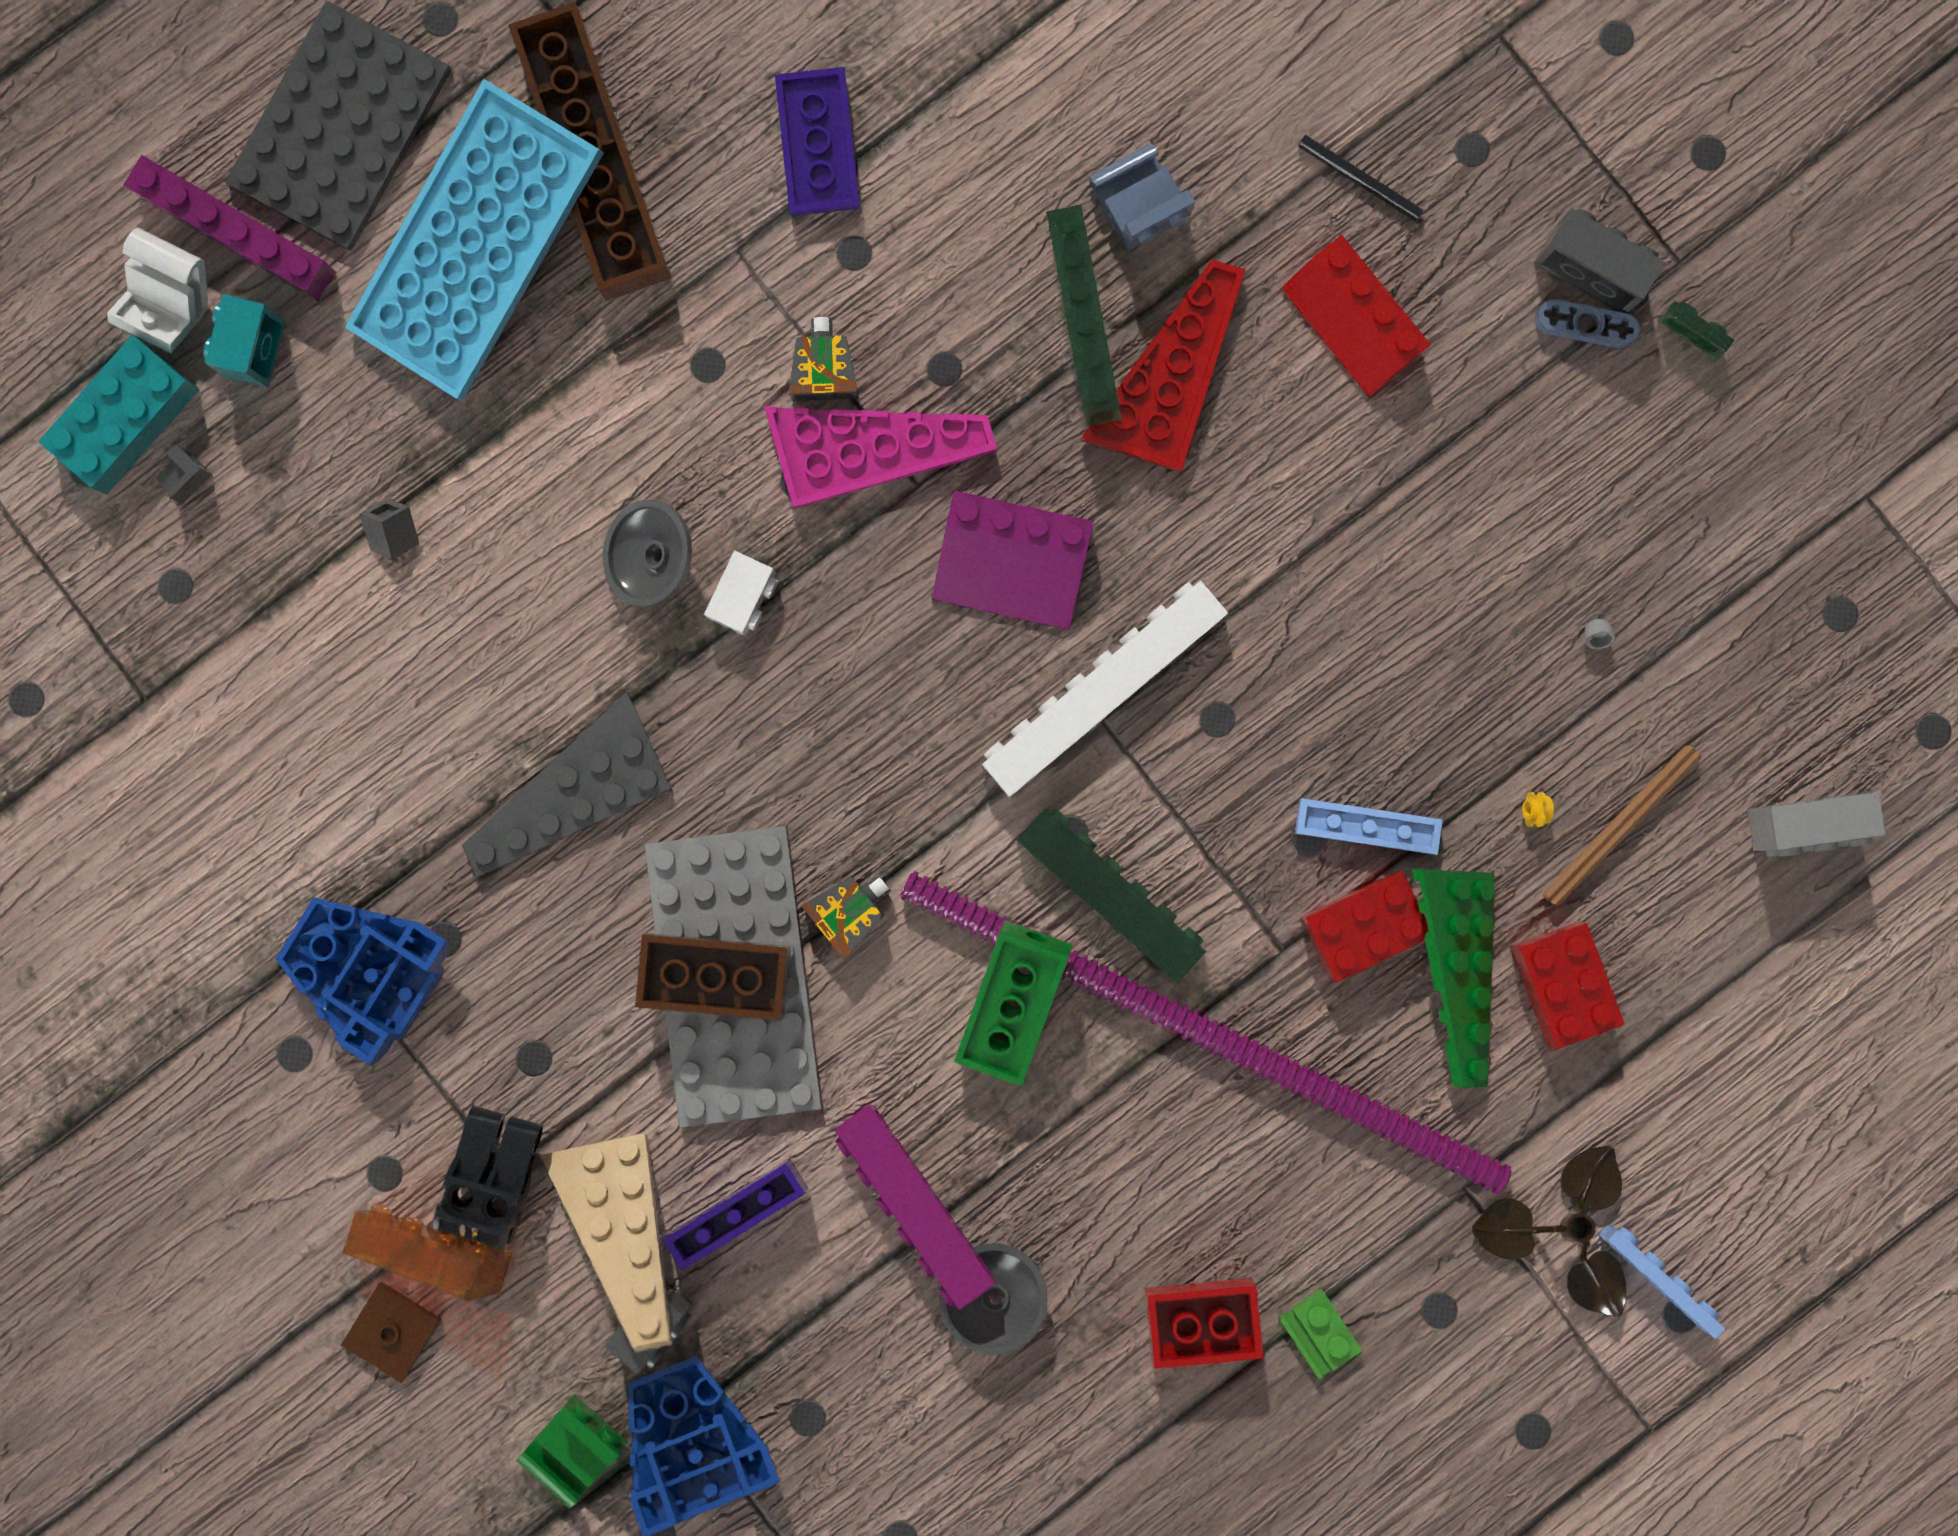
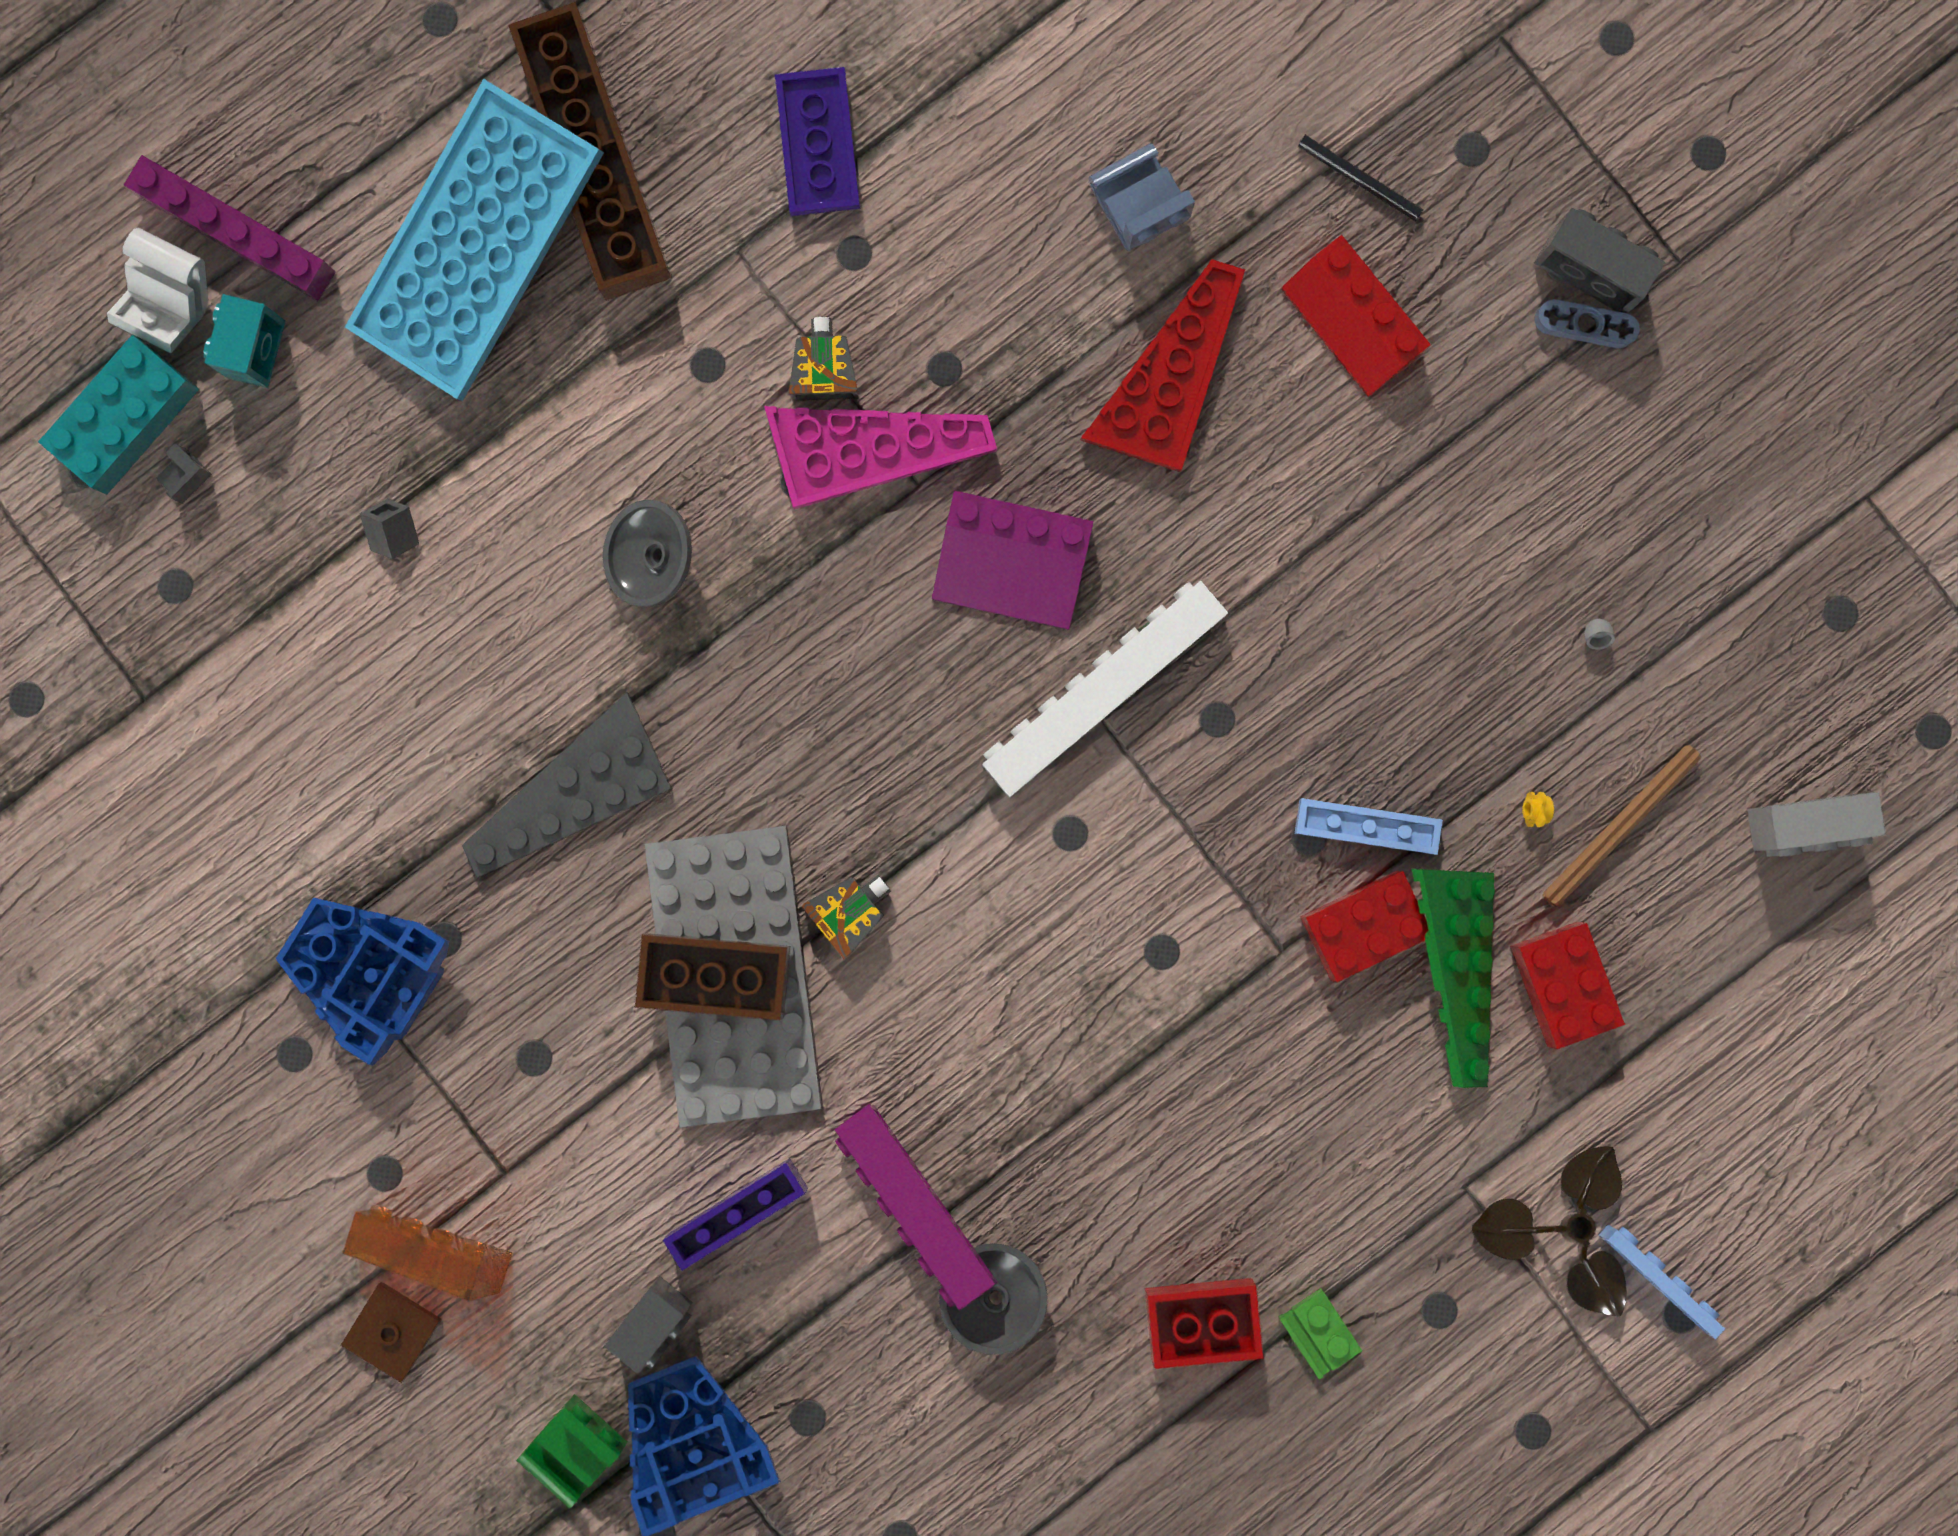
dark grey plate [224,0,452,252] -> none
black connector [433,1105,543,1249] -> none
tan wing [540,1133,673,1352] -> none
white brick [704,550,778,636] -> none
magenta piece [900,871,1511,1195] -> none
green brick [954,920,1073,1087] -> none
clear green brick [1016,808,1206,984] -> none
clear green brick [1046,204,1122,427] -> none
clear green plate [1657,301,1734,359] -> none

